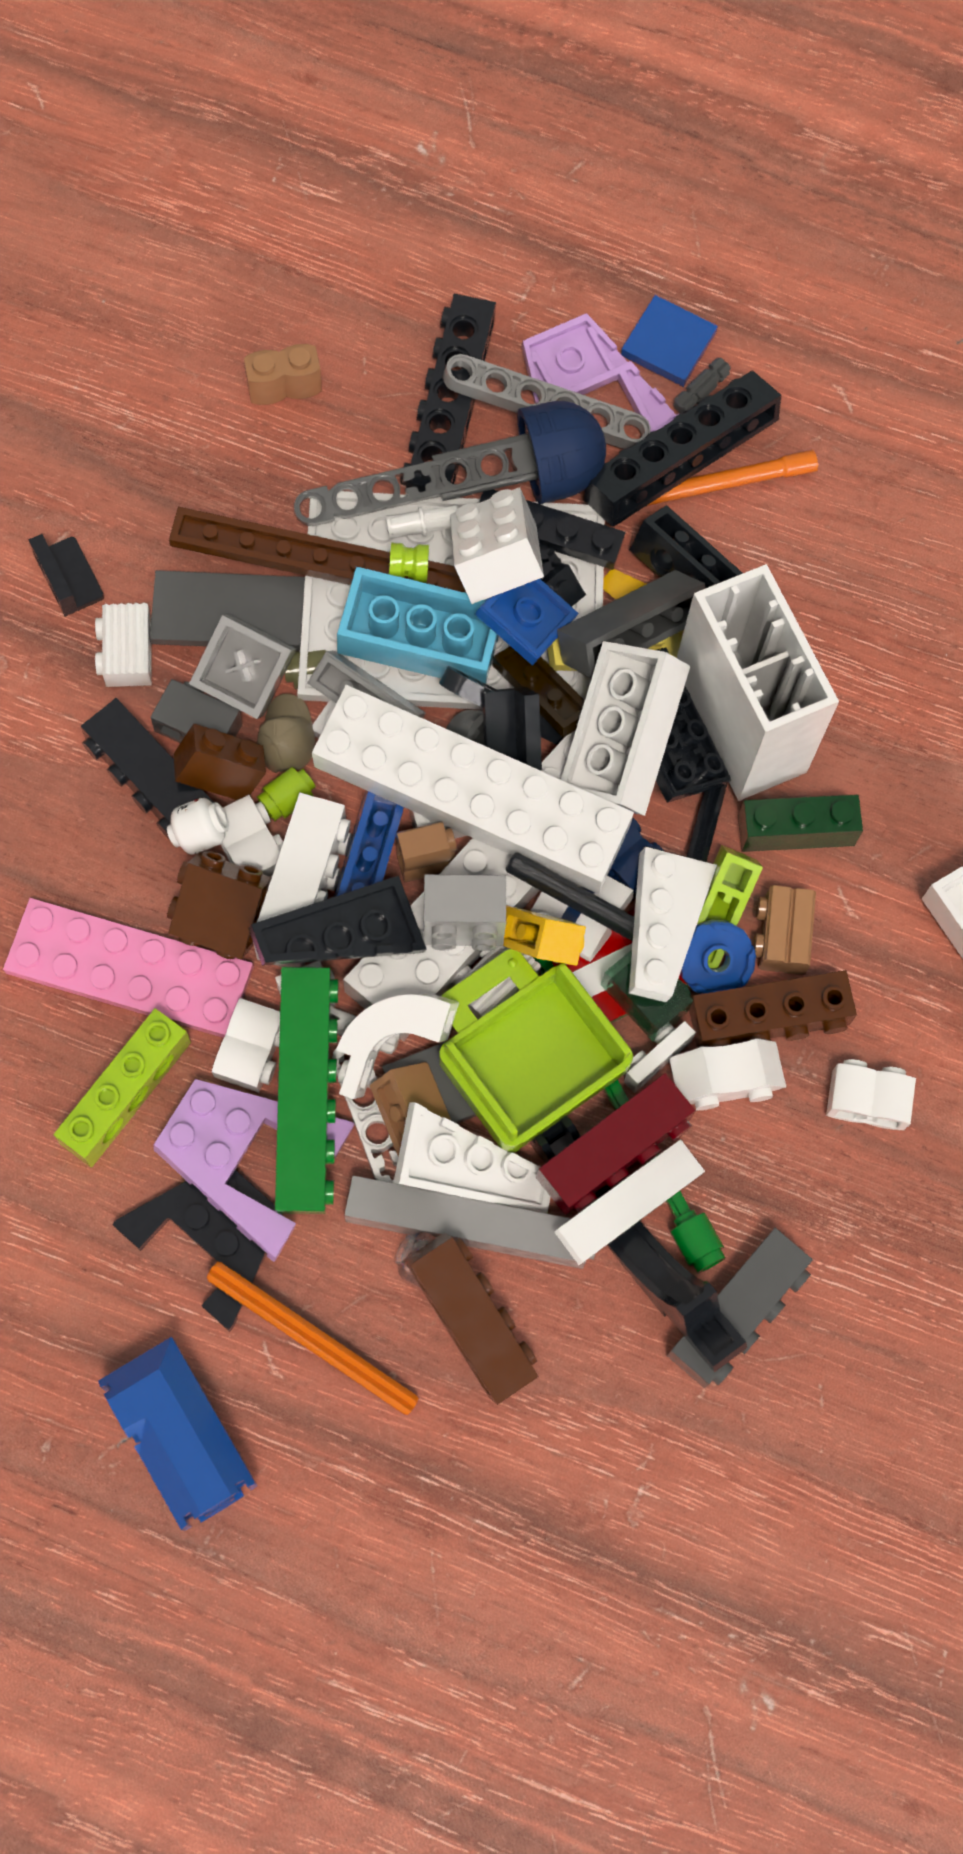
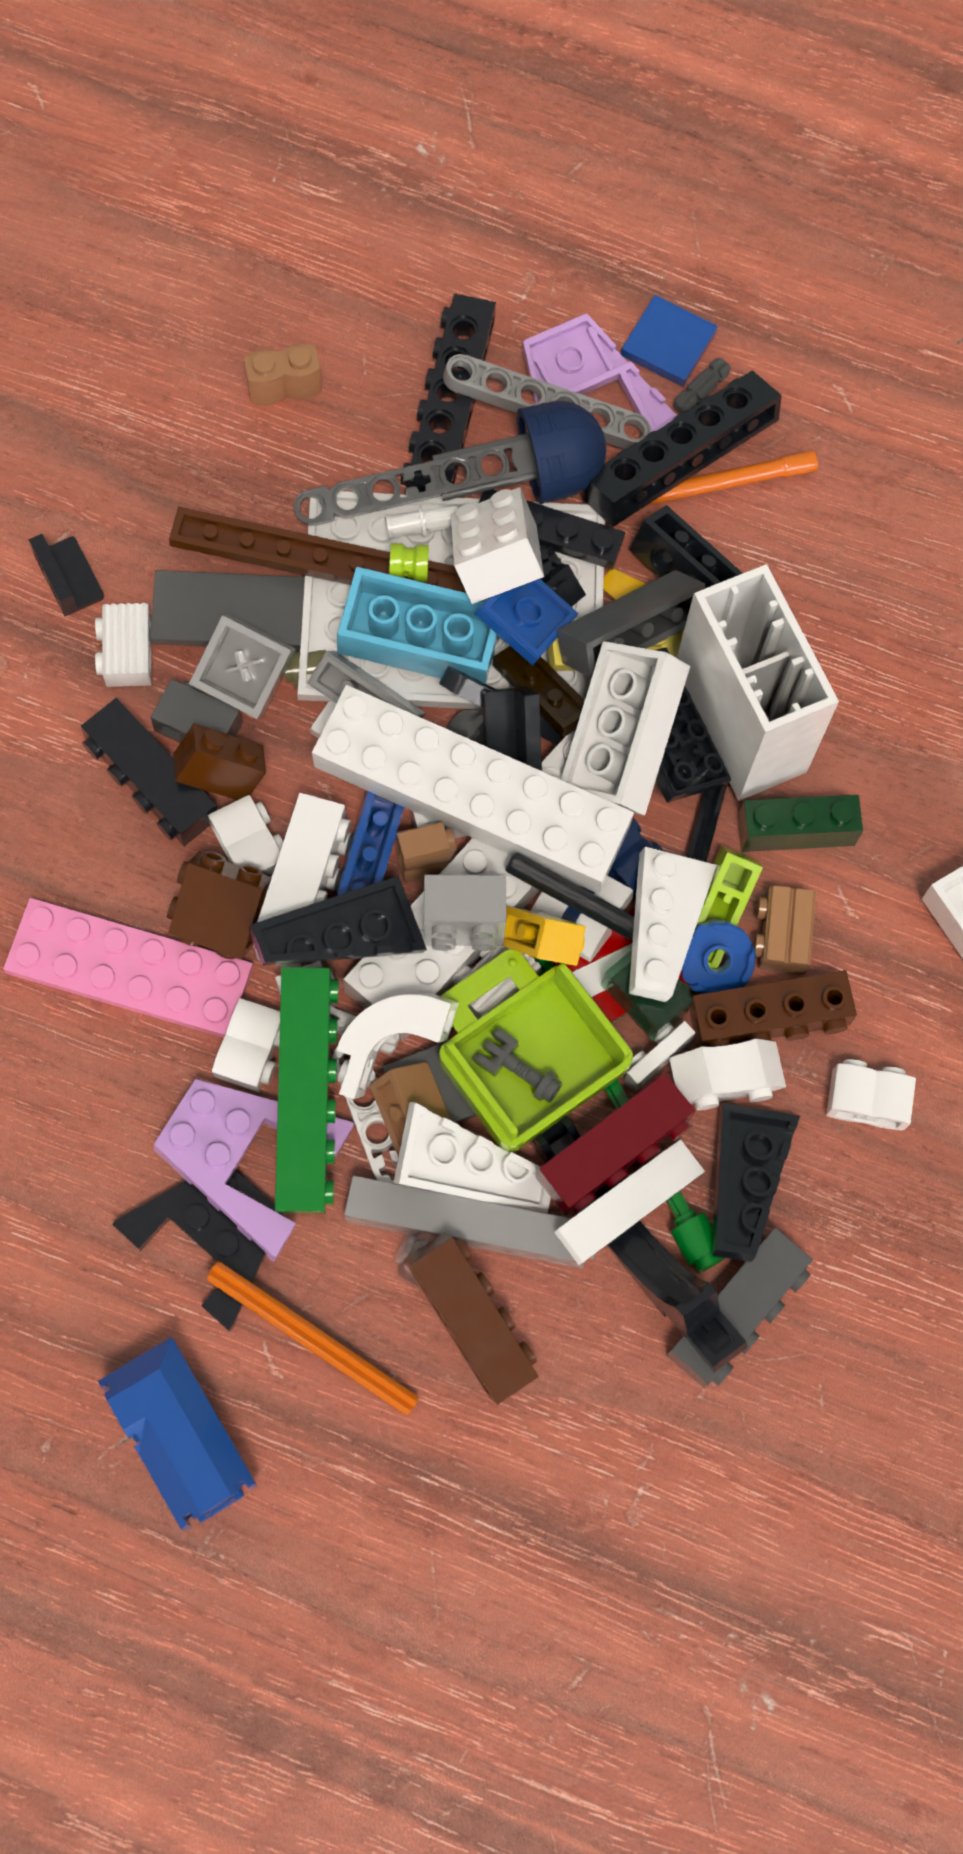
lime brick [53,1008,191,1168] -> none
white head [167,798,229,855] -> none
dark tan piece [257,694,315,773] -> none
lime brick [257,767,316,822] -> none
none -> dark grey hinge [472,1027,563,1103]
none -> black wing [712,1103,800,1262]

